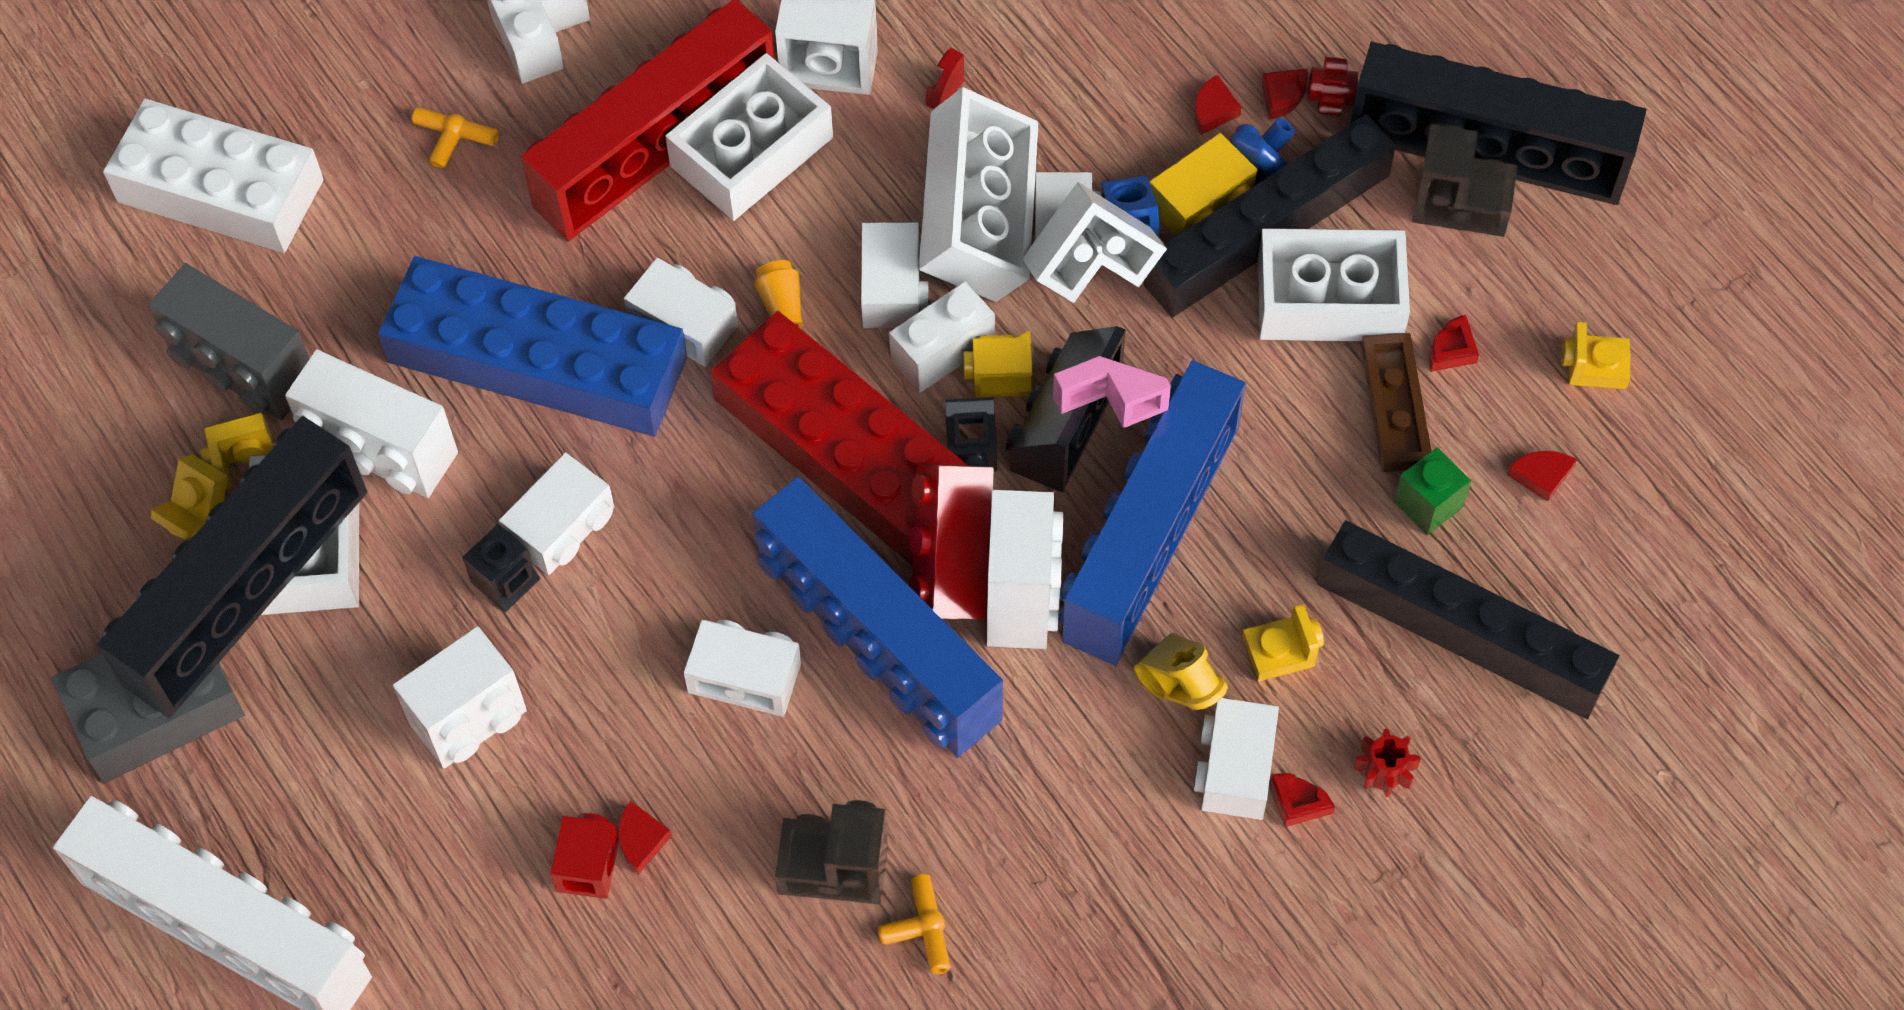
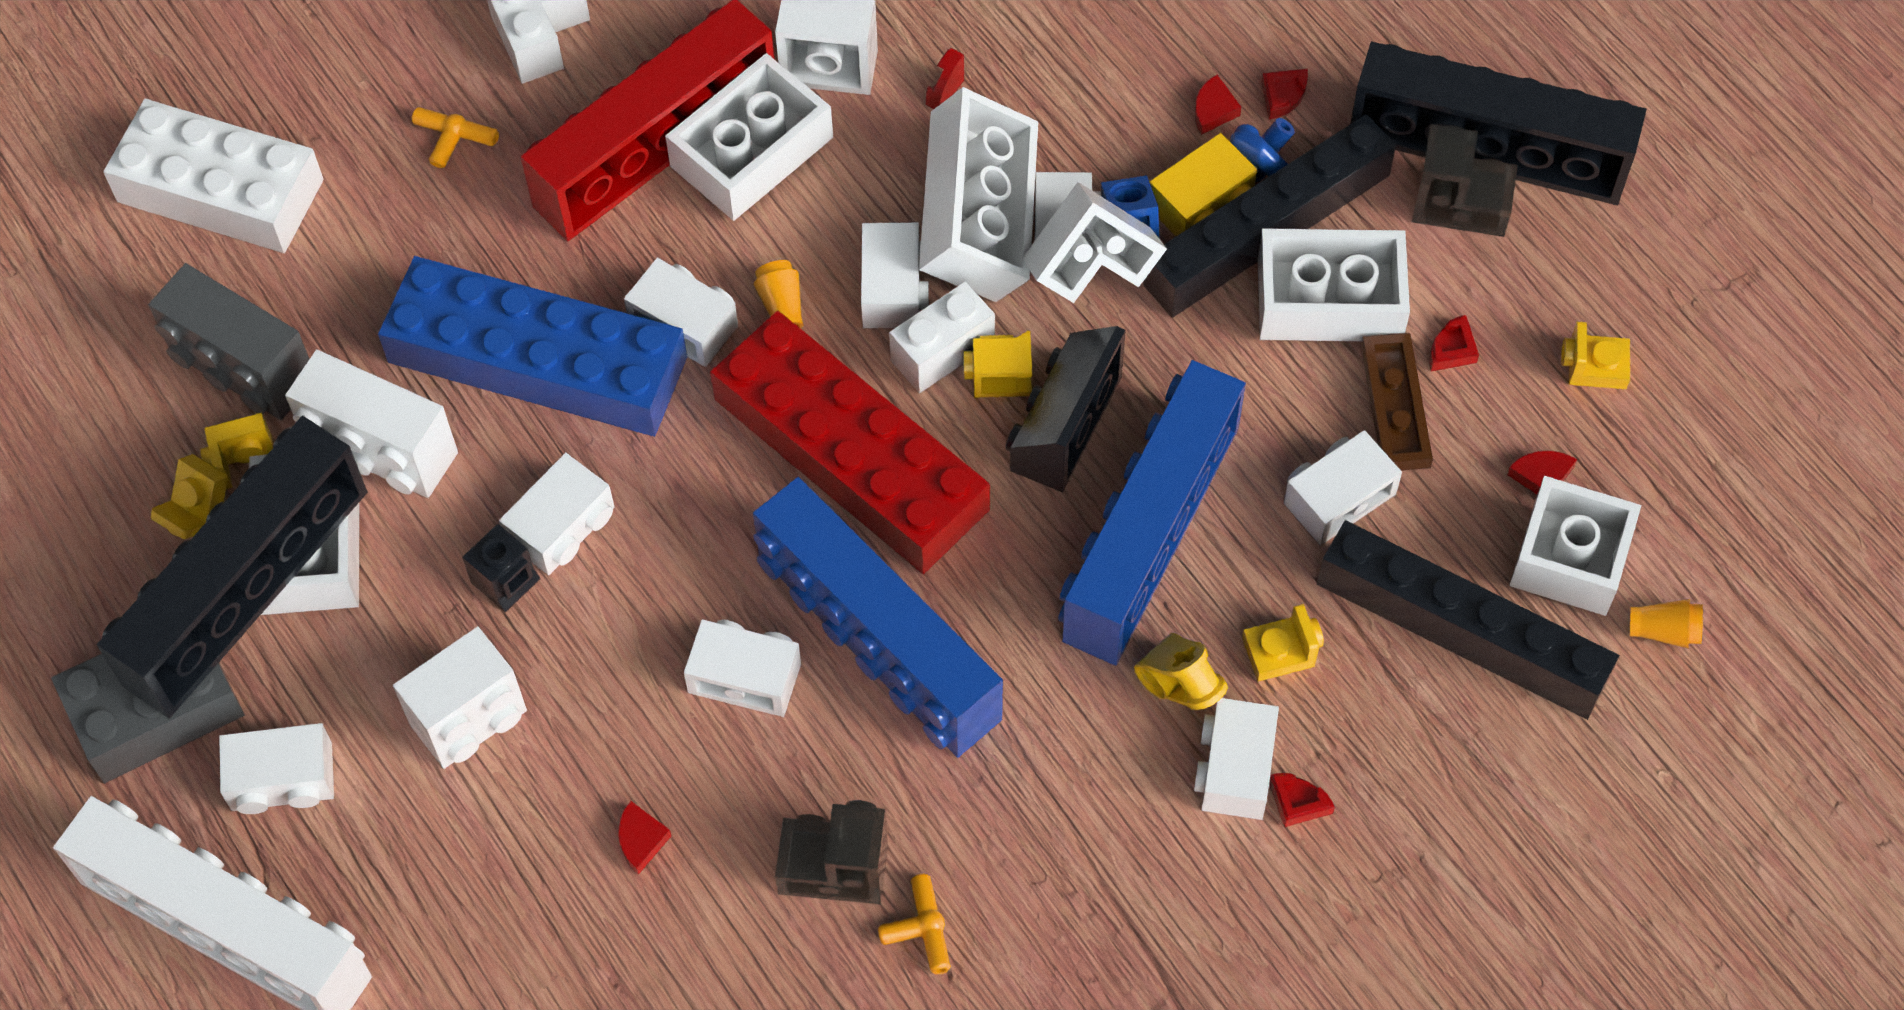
red brick [550,813,619,899] -> none
red brick [908,464,993,619] -> none
black window [945,397,997,472] -> none
white brick [987,490,1063,649] -> none
bright pink slope [1053,356,1171,428] -> none
red gear [1307,56,1358,116] -> none
red gear [1354,728,1421,797] -> none
green brick [1394,447,1471,535] -> none
none -> white brick [219,723,334,814]
none -> white brick [1284,430,1402,546]
none -> white brick [1509,476,1642,616]
none -> light orange cone [1630,599,1703,649]

